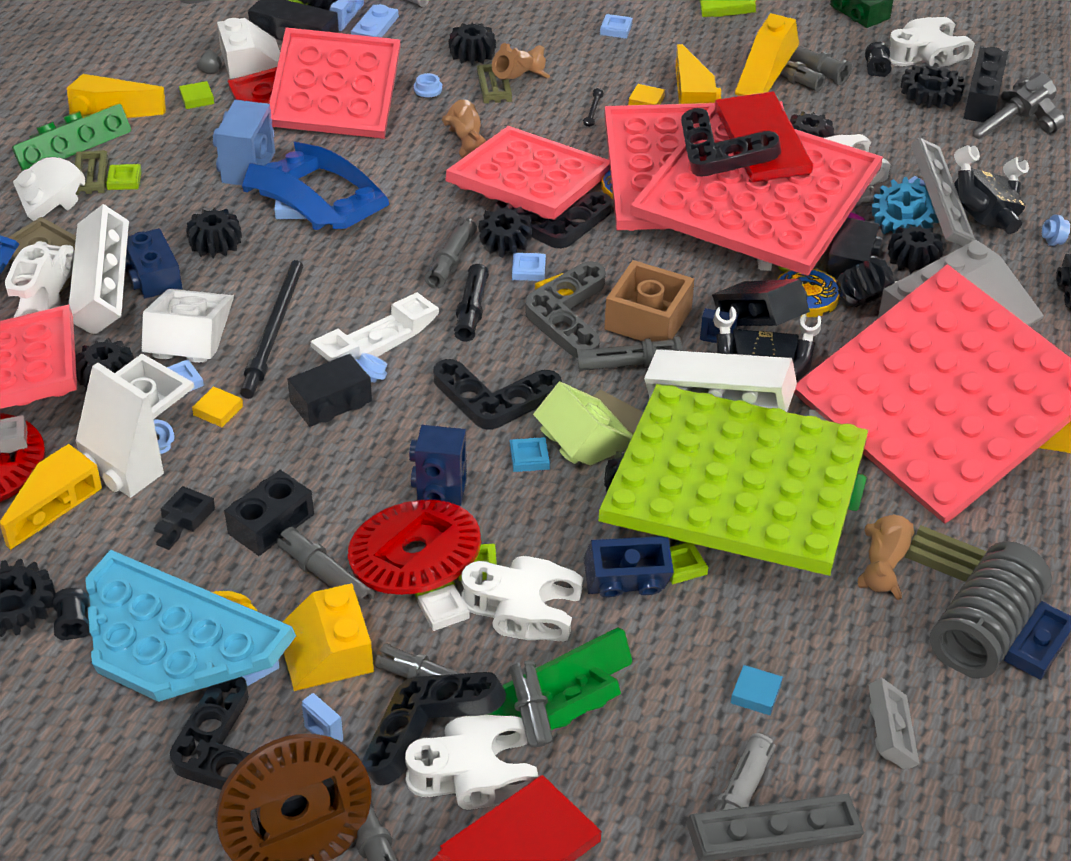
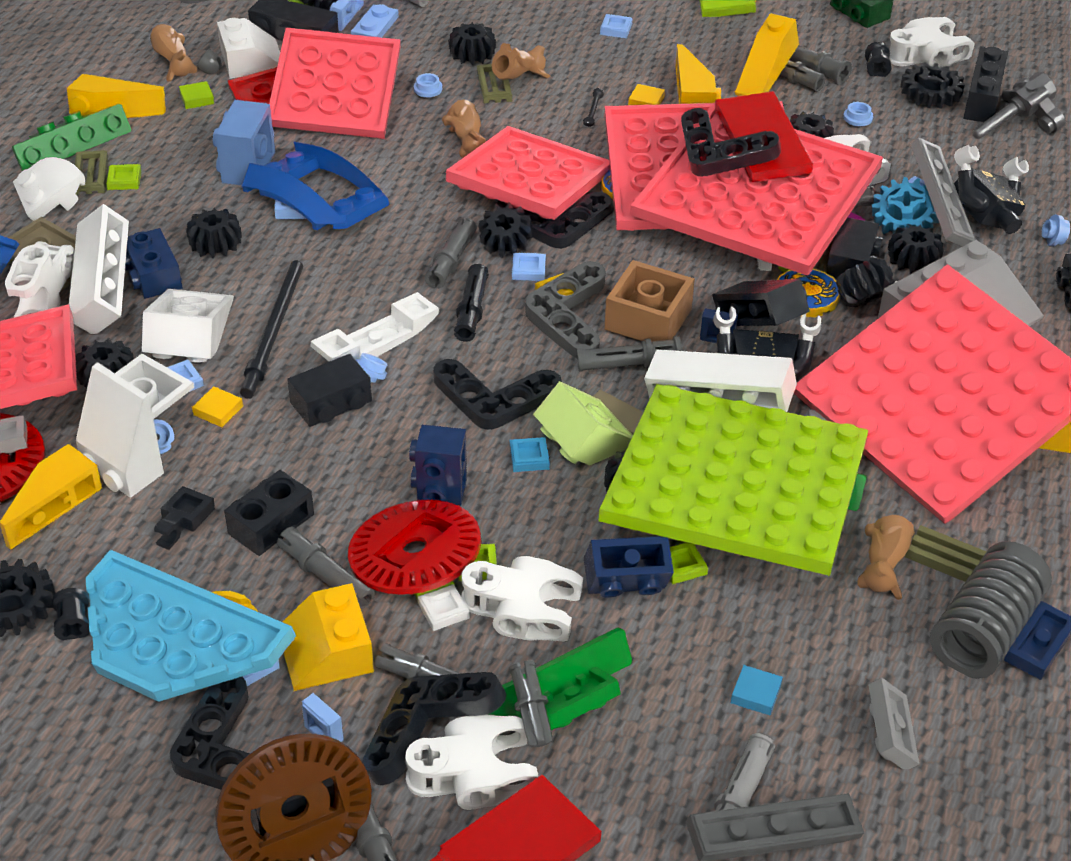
none -> medium nougat animal [150,24,197,82]
none -> light blue plate [843,102,873,126]

